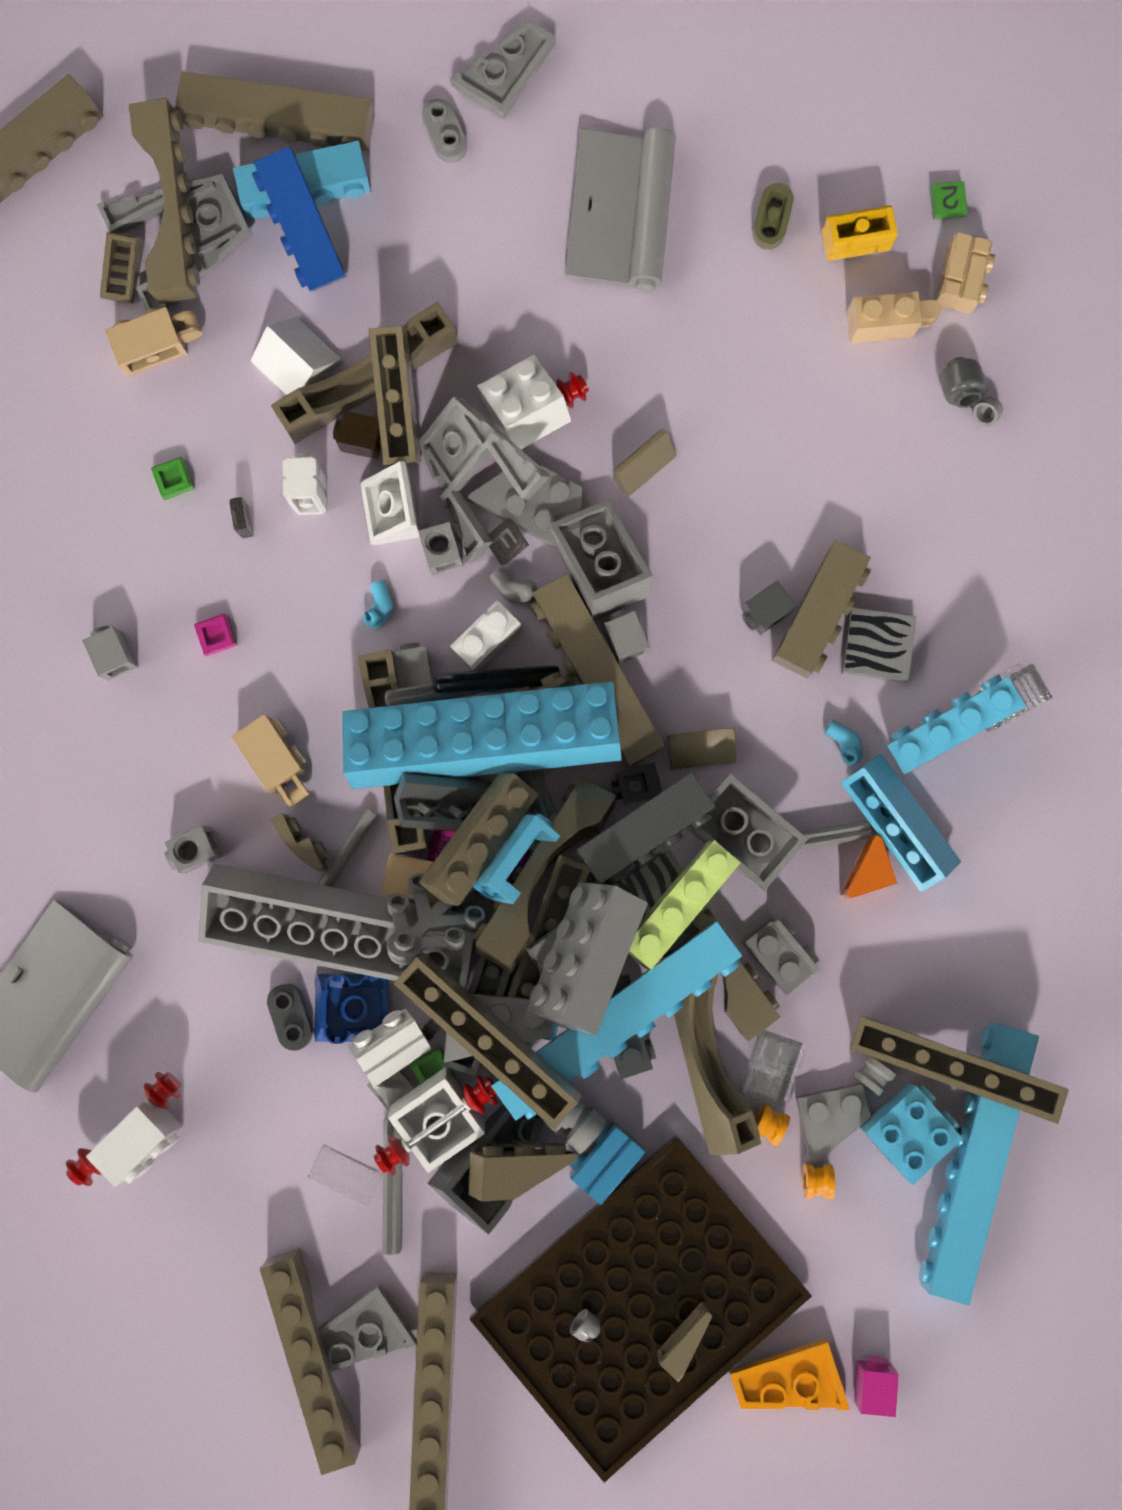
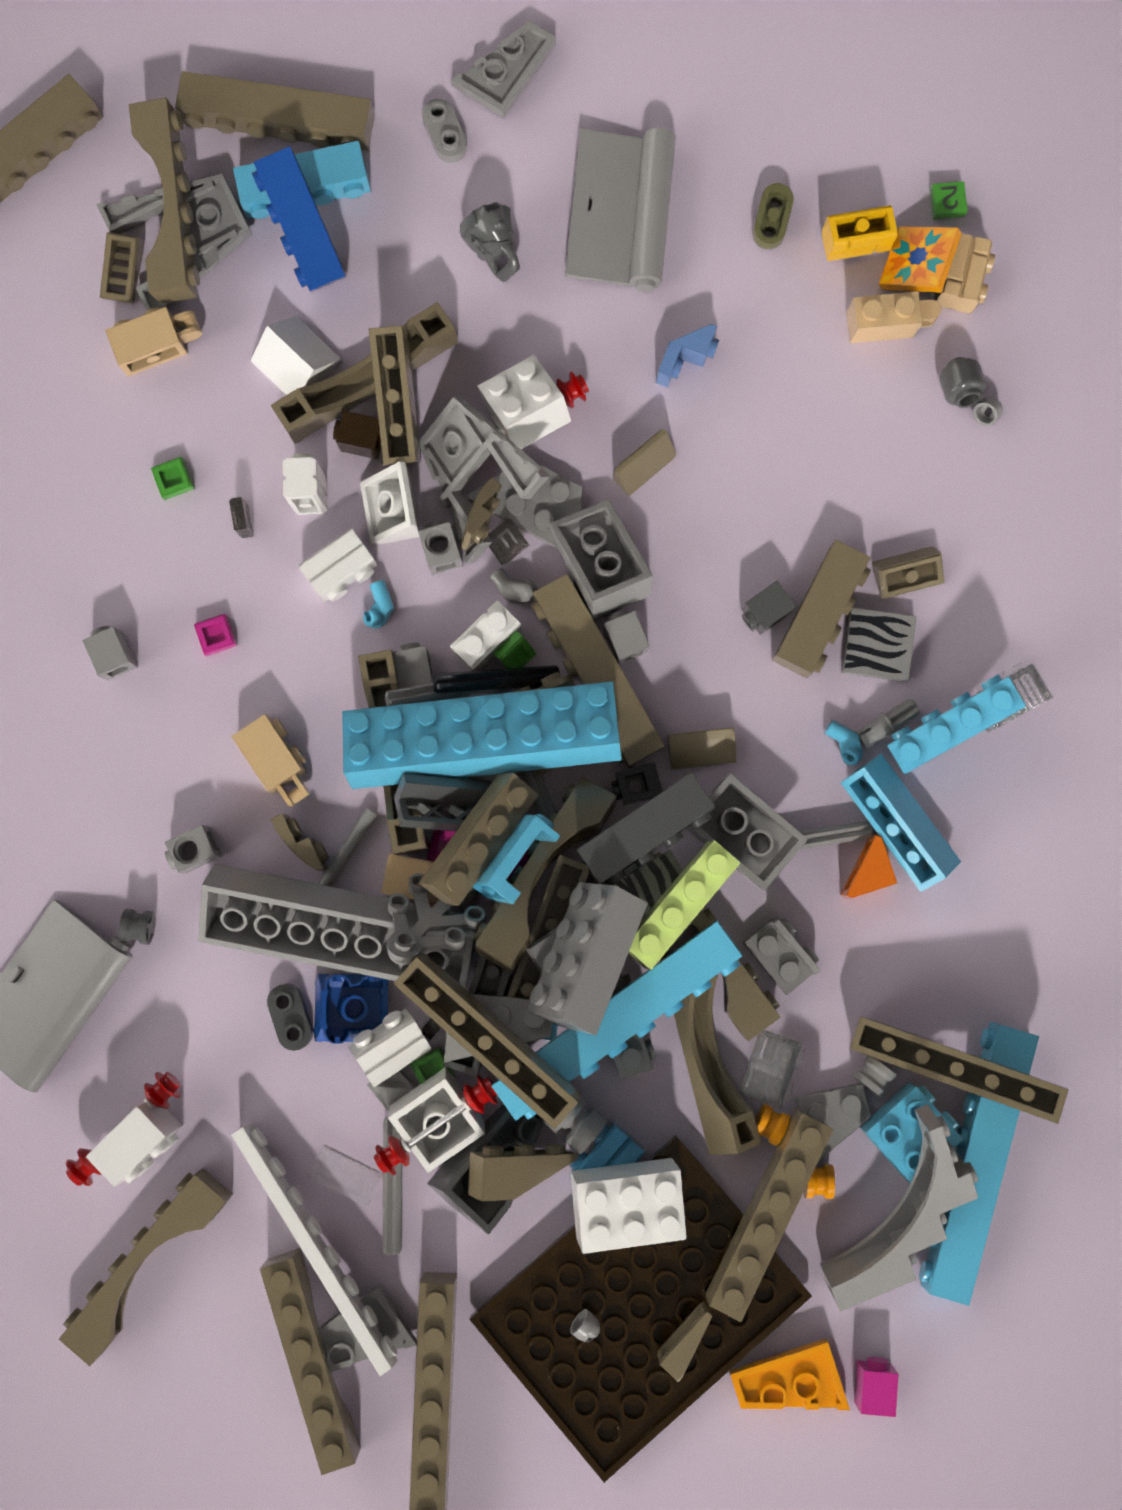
none -> dark tan arch [59,1169,233,1367]
none -> dark grey wheel [119,909,156,945]
none -> white plate [231,1125,398,1376]
none -> white brick [298,528,377,603]
none -> dark grey piece [460,202,520,282]
none -> dark tan slope [461,477,502,551]
none -> bright green tile [493,631,537,669]
none -> white brick [570,1158,687,1254]
none -> medium blue slope [656,324,719,387]
none -> dark tan brick [705,1107,834,1322]
none -> light grey arch [820,1104,978,1312]
none -> light grey axle [855,699,920,749]
none -> dark tan slope [872,547,945,599]
none -> tile [879,226,962,293]

